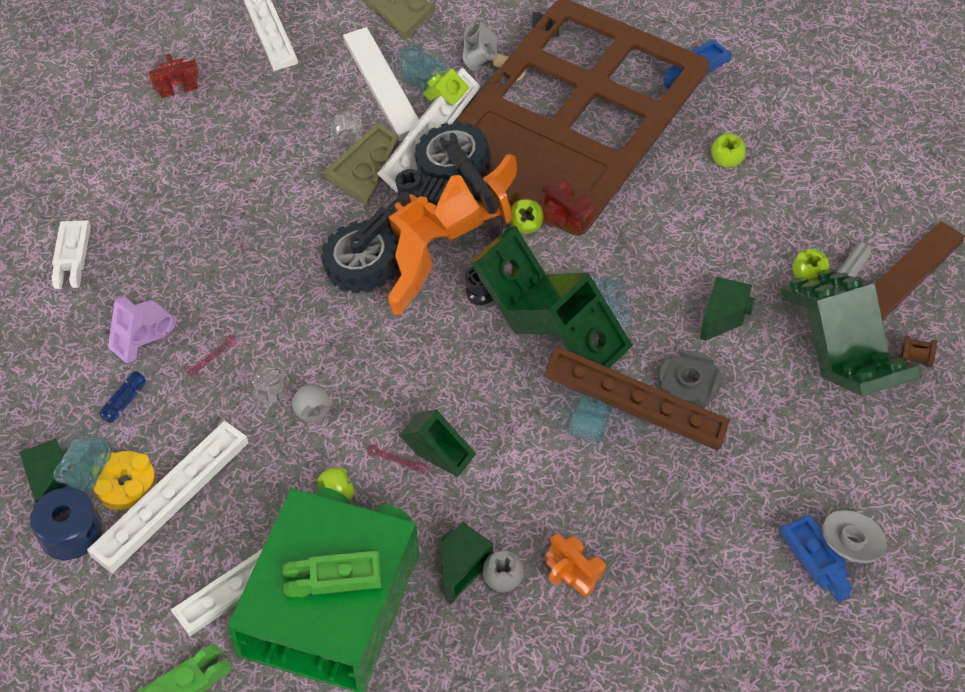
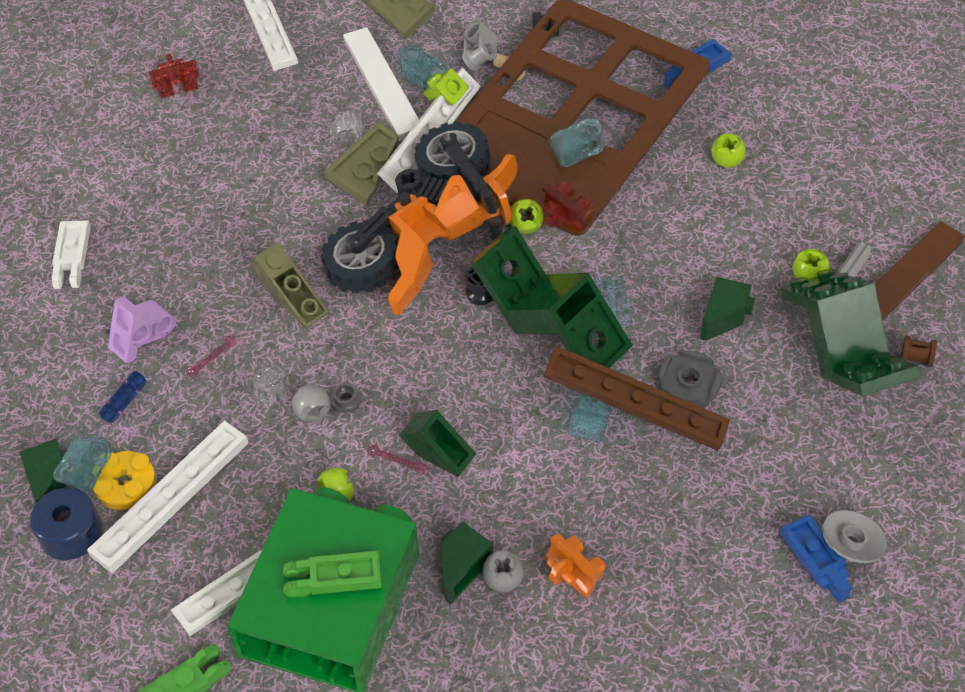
none -> olive slope [250,242,329,329]
none -> flat silver plate [331,383,362,412]
none -> clear light blue piece [549,118,605,167]

